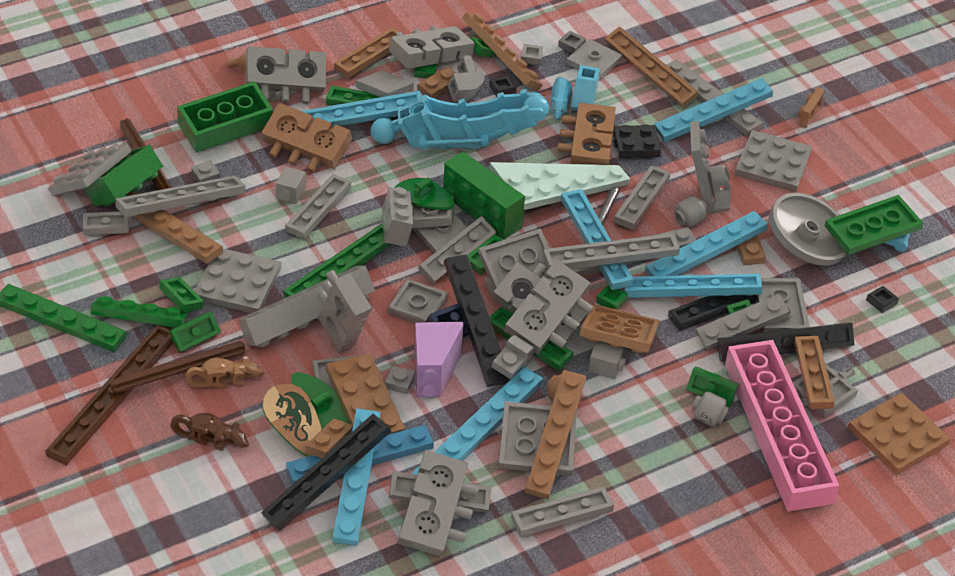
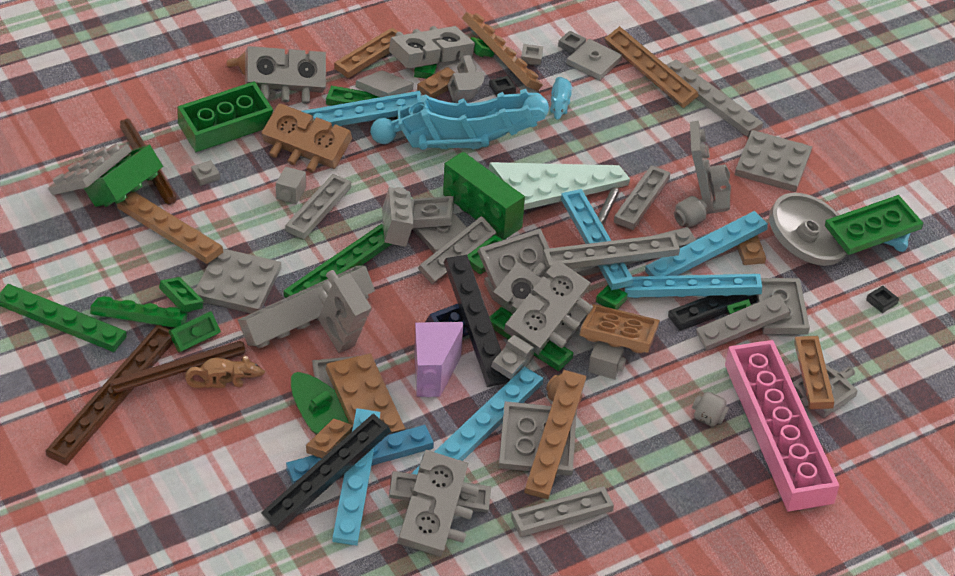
light grey plate [83,212,129,235] -> none
light grey plate [116,176,246,217] -> none
reddish brown animal [170,413,249,451] -> none
shield [262,383,322,457] -> none
light grey plate [385,366,415,394] -> none
light grey tile [387,278,449,323] -> none
green shield [394,177,454,210] -> none
medium nougat piece [557,103,616,165] -> none
medium azure slope [571,65,600,111] -> none
black plate [613,124,661,158] -> none
medium azure plate [654,78,773,142] -> none
green plate [686,366,739,407] -> none
black plate [717,322,855,361] -> none
medium nougat plate [798,87,825,128] -> none
medium nougat plate [847,392,951,475] -> none

